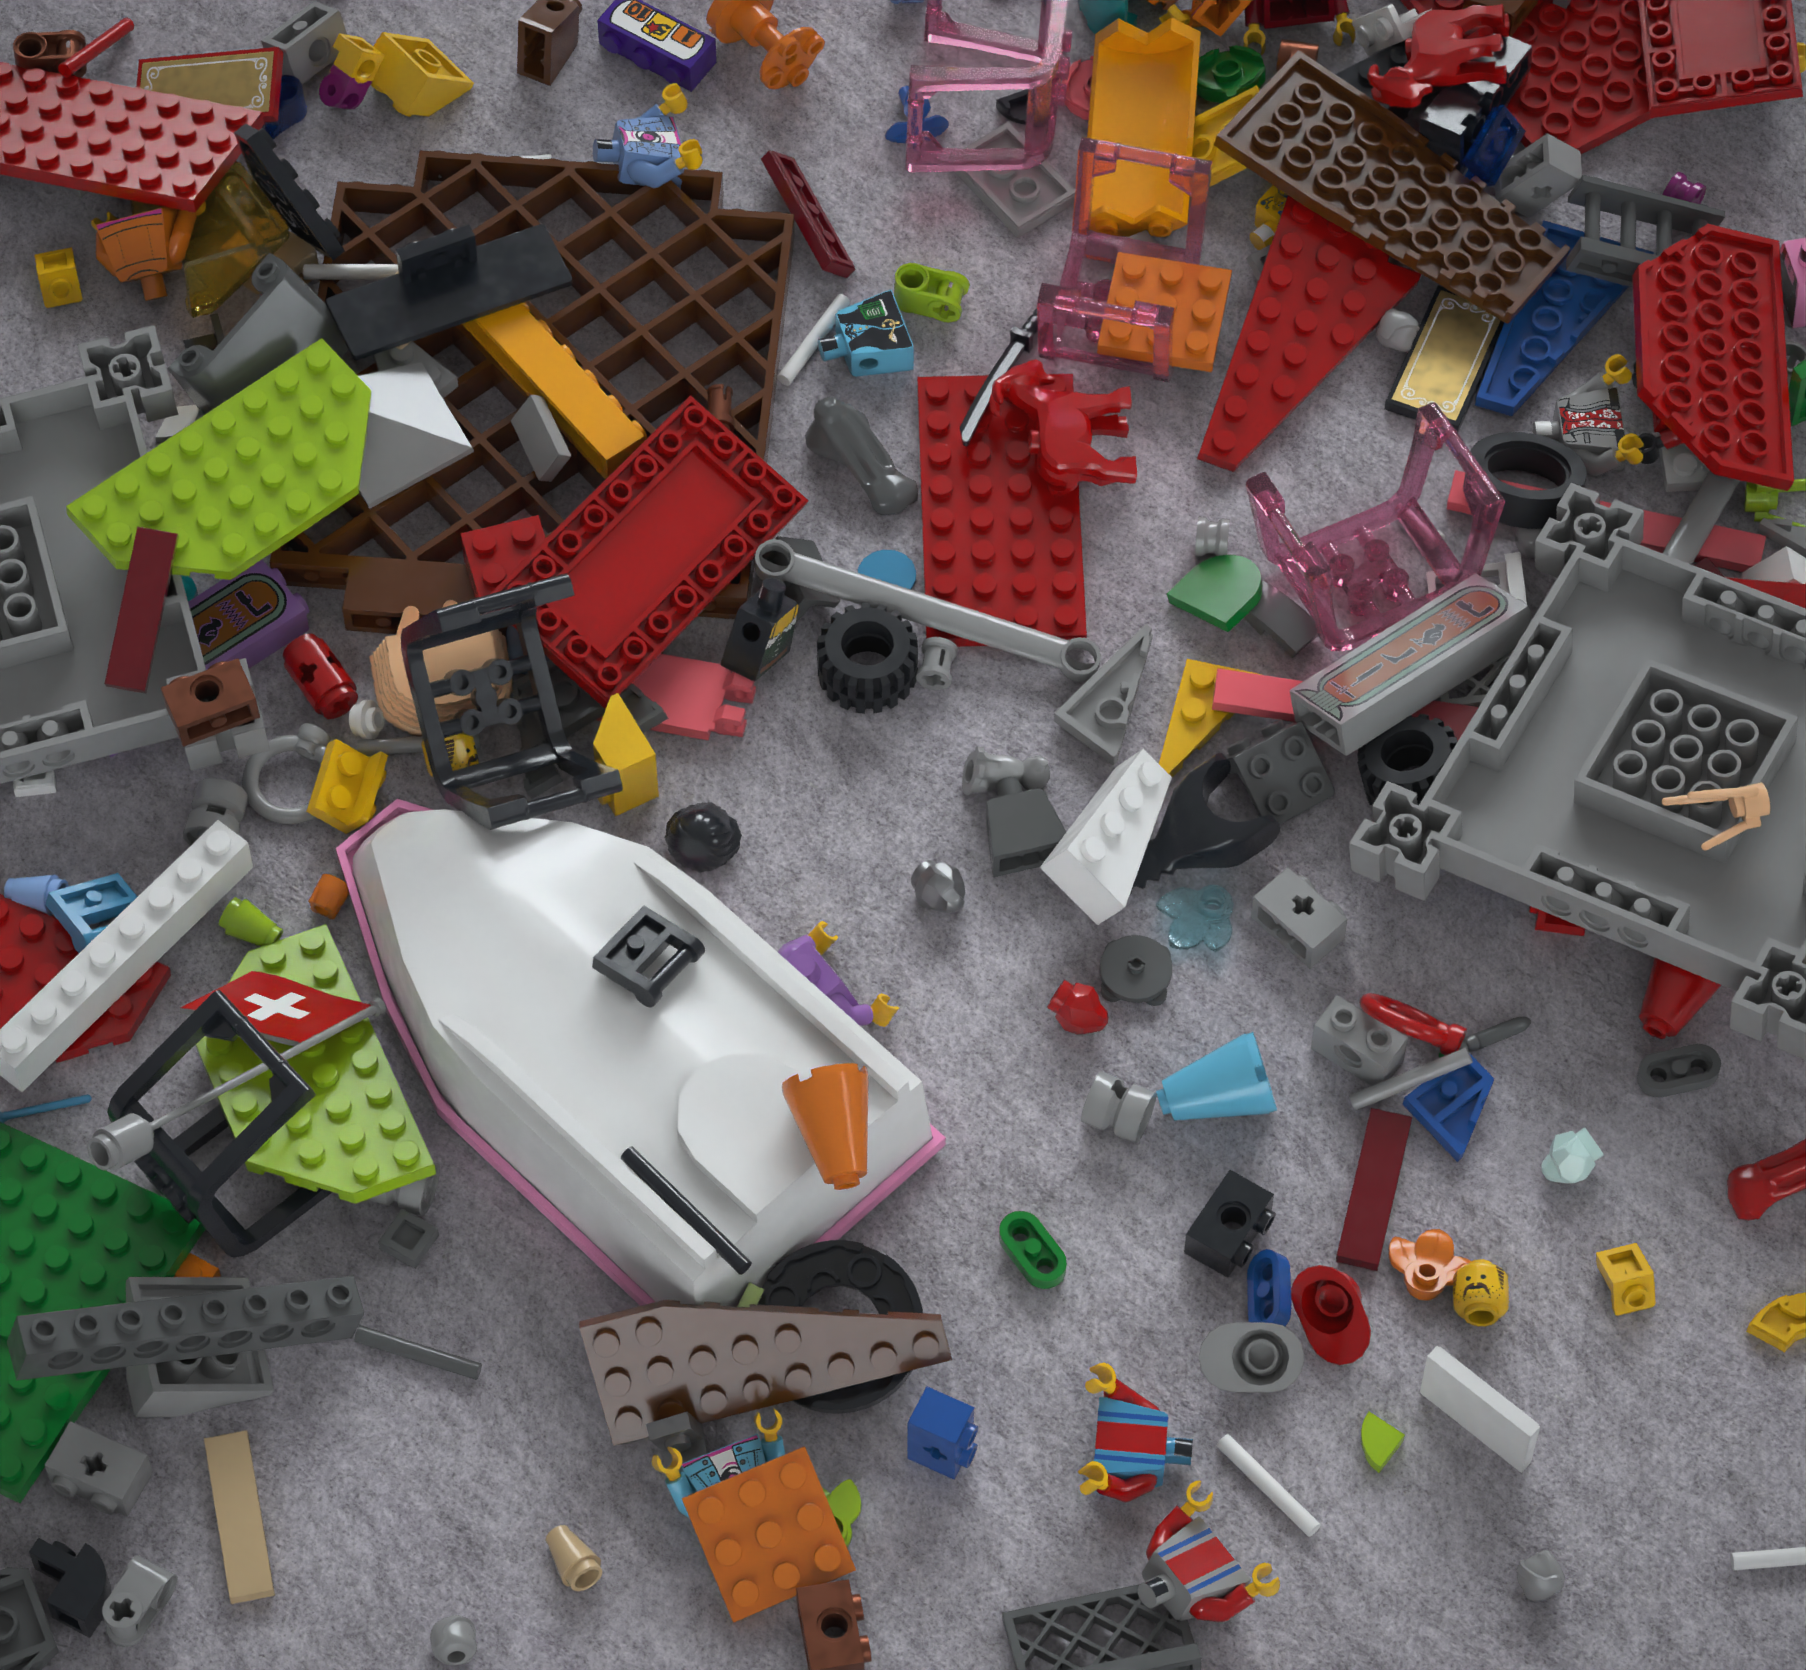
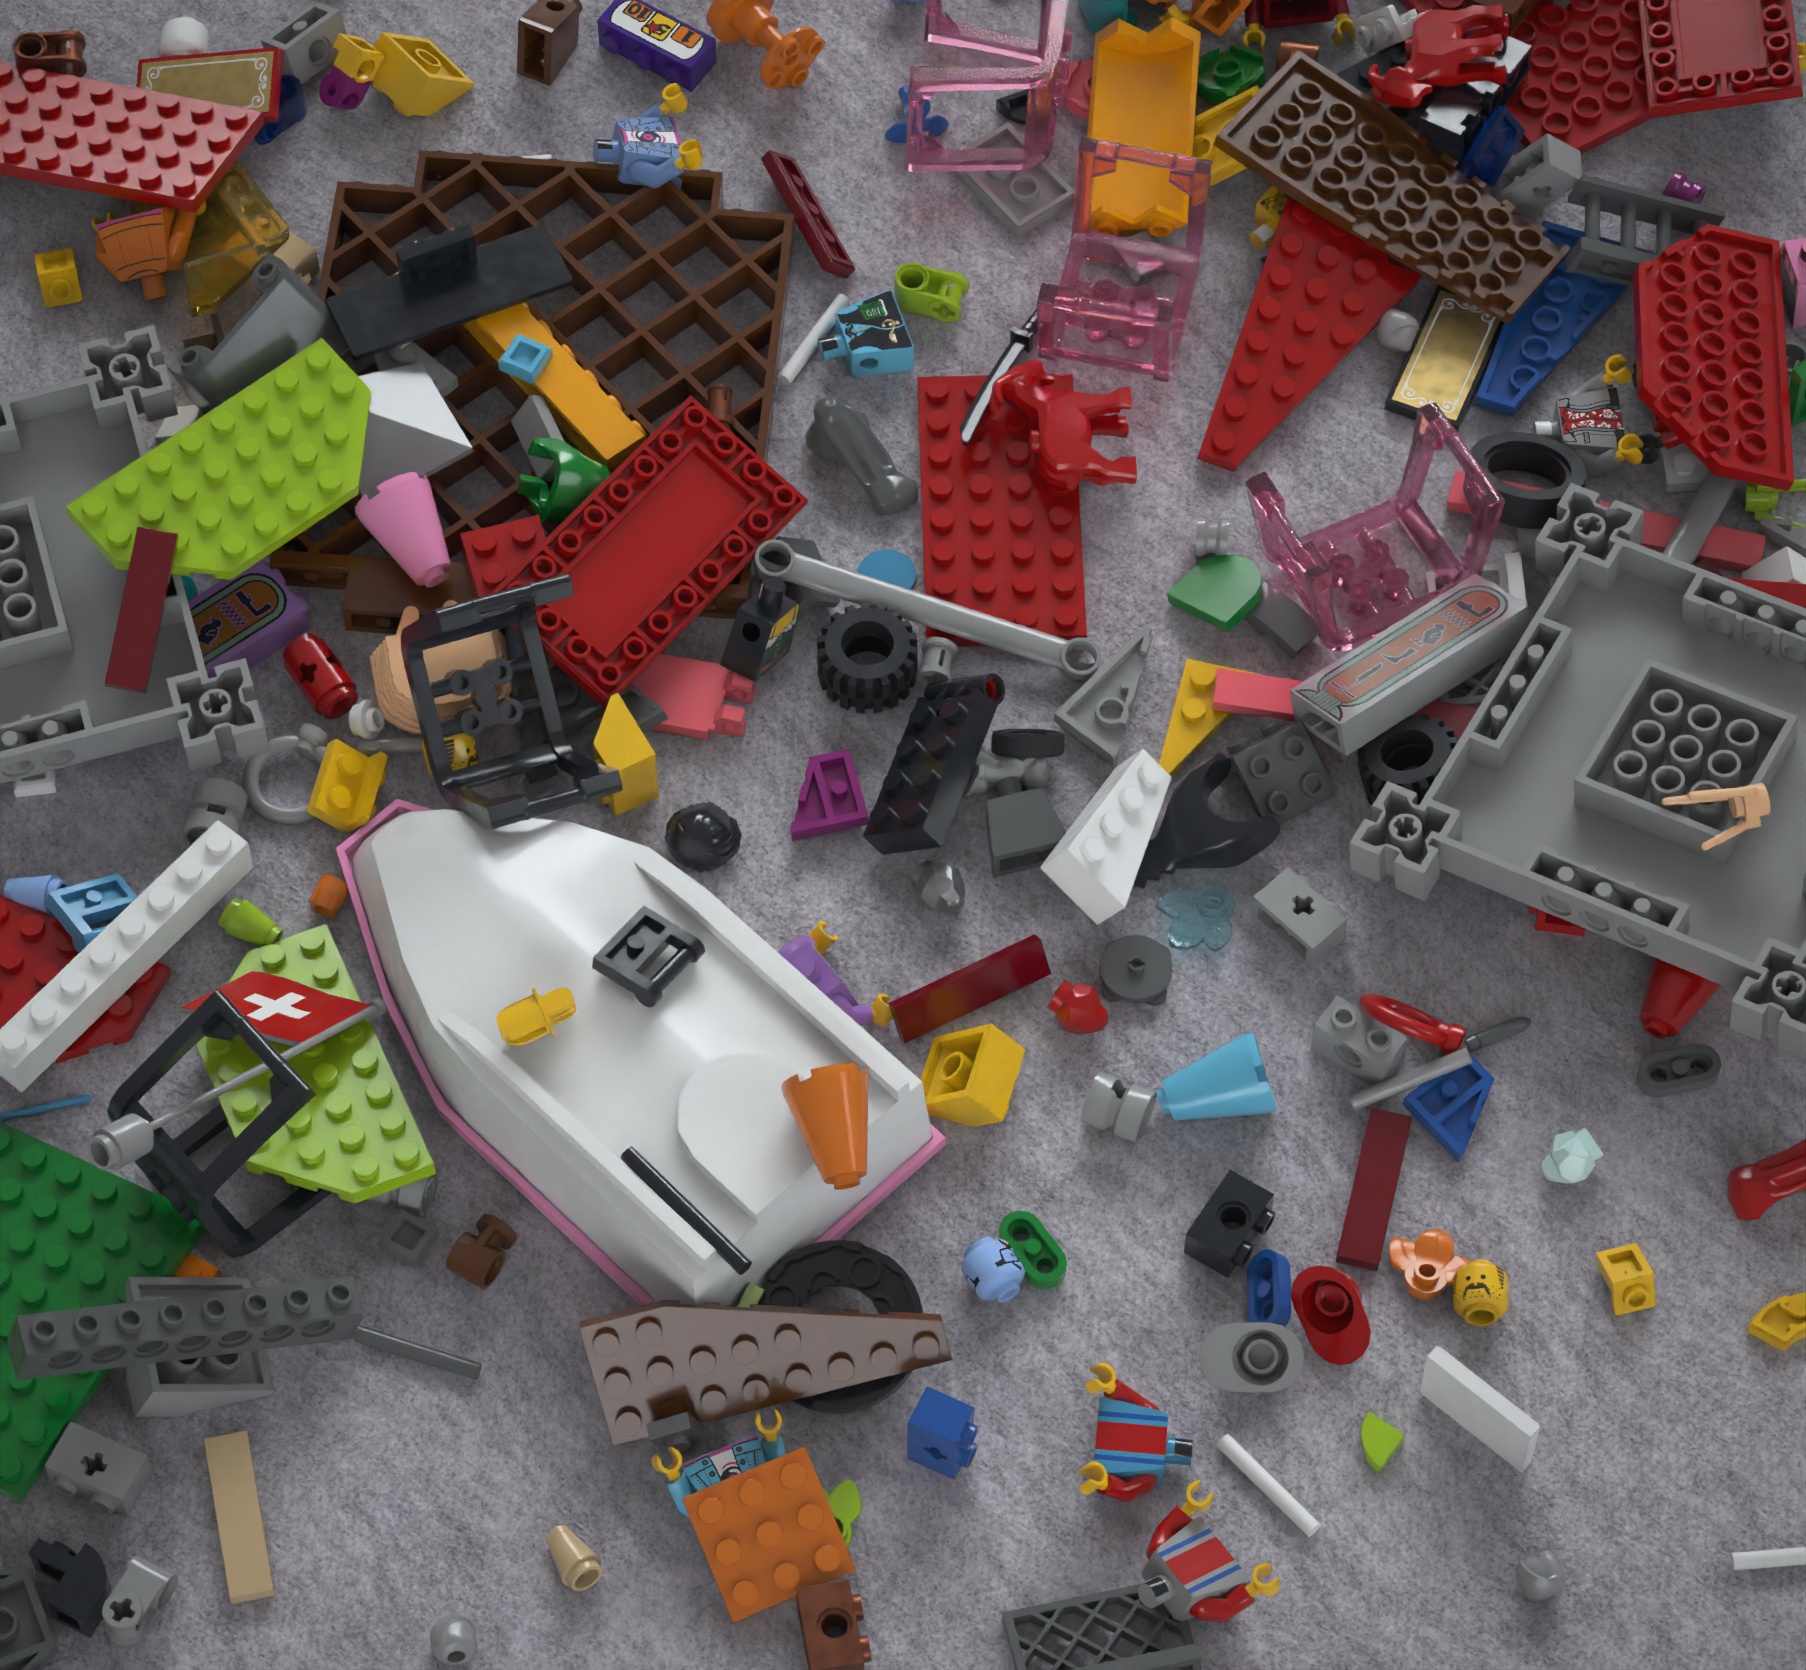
red bar [58,17,134,78] -> none
copper brick [161,658,260,747] -> none
black wing [234,123,345,260] -> none
white bar [303,264,398,280] -> none
orange plate [1097,252,1232,372] -> none
none -> white head [158,16,210,57]
none -> bright pink cone [355,472,452,588]
none -> reddish brown piece [446,1214,517,1289]
none -> yellow arm [496,987,576,1047]
none -> medium azure tile [498,333,553,384]
none -> green piece [517,438,611,525]
none -> magenta wing [790,749,869,841]
none -> black hinge [862,673,1005,855]
none -> dark red tile [888,934,1051,1043]
none -> yellow slope [920,1024,1026,1127]
none -> light blue head [961,1237,1025,1303]
none -> black tyre [991,729,1065,758]

